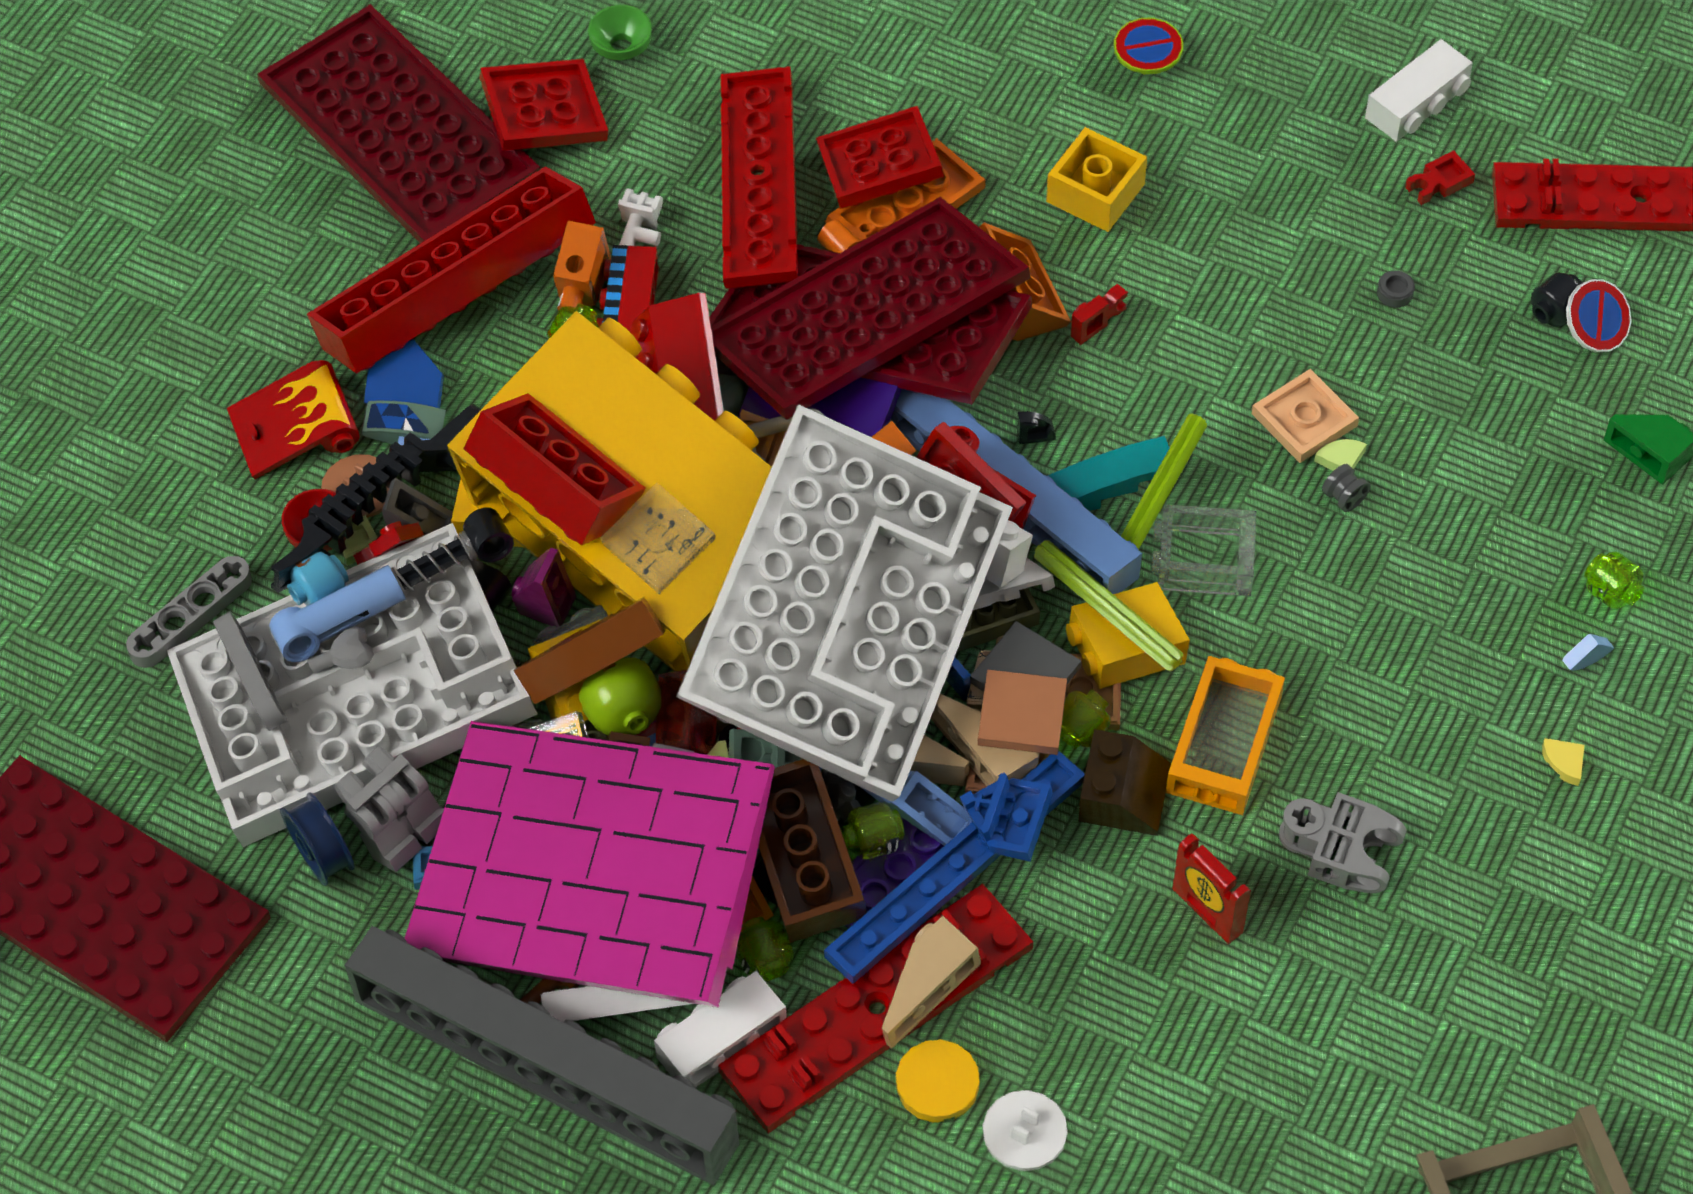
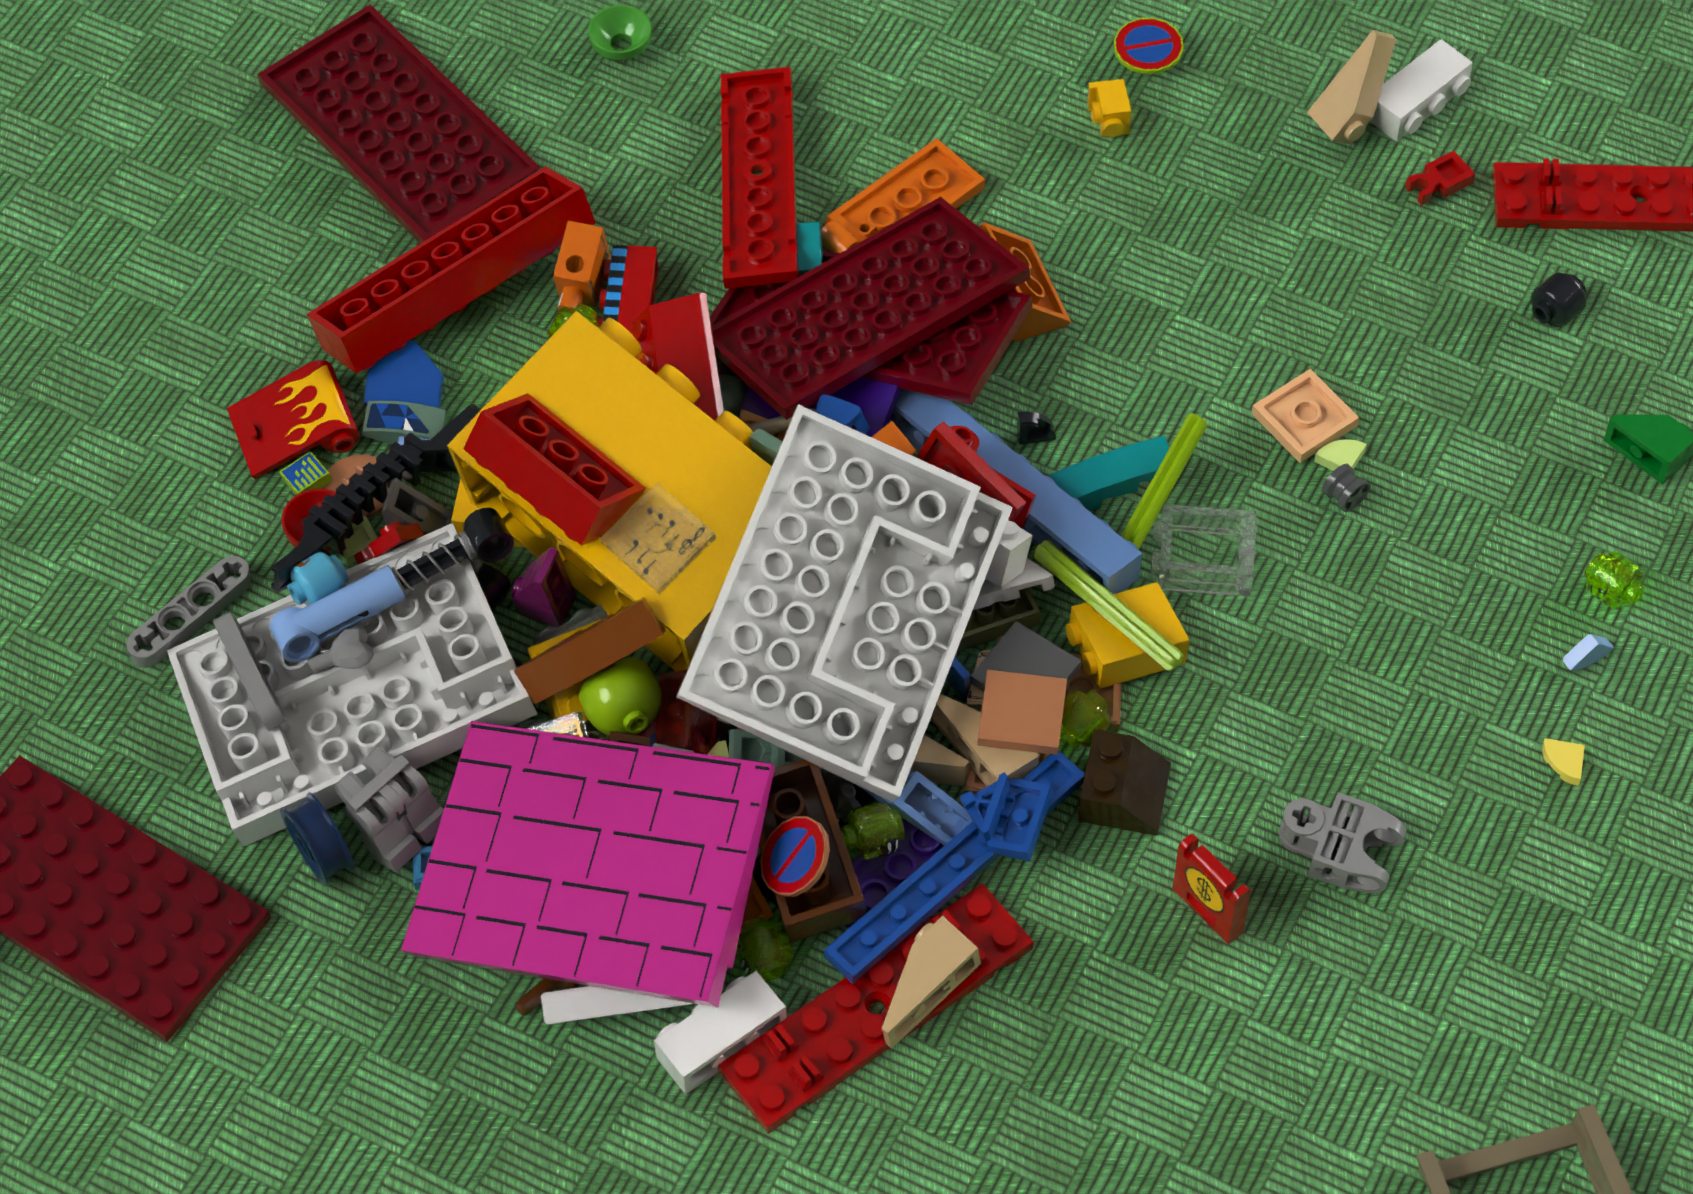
dark grey brick [345,926,739,1186] -> none
red plate [480,59,609,151] -> none
white arm [618,188,663,246] -> none
red plate [816,106,944,209] -> none
yellow tile [896,1040,980,1123] -> none
white piece [983,1090,1068,1171] -> none
yellow brick [1046,127,1147,232] -> none
red plate [1071,283,1128,345] -> none
window [1166,655,1285,816] -> none
dark grey tile [1377,271,1415,308] -> none
piece [1566,279,1631,352] -> none
none -> tile [279,451,333,495]
none -> sand green tile [749,428,782,466]
none -> piece [760,816,830,897]
none -> teal piece [796,221,823,274]
none -> blue tile [816,394,870,435]
none -> yellow brick [1087,79,1131,137]
none -> tan slope [1307,30,1396,144]

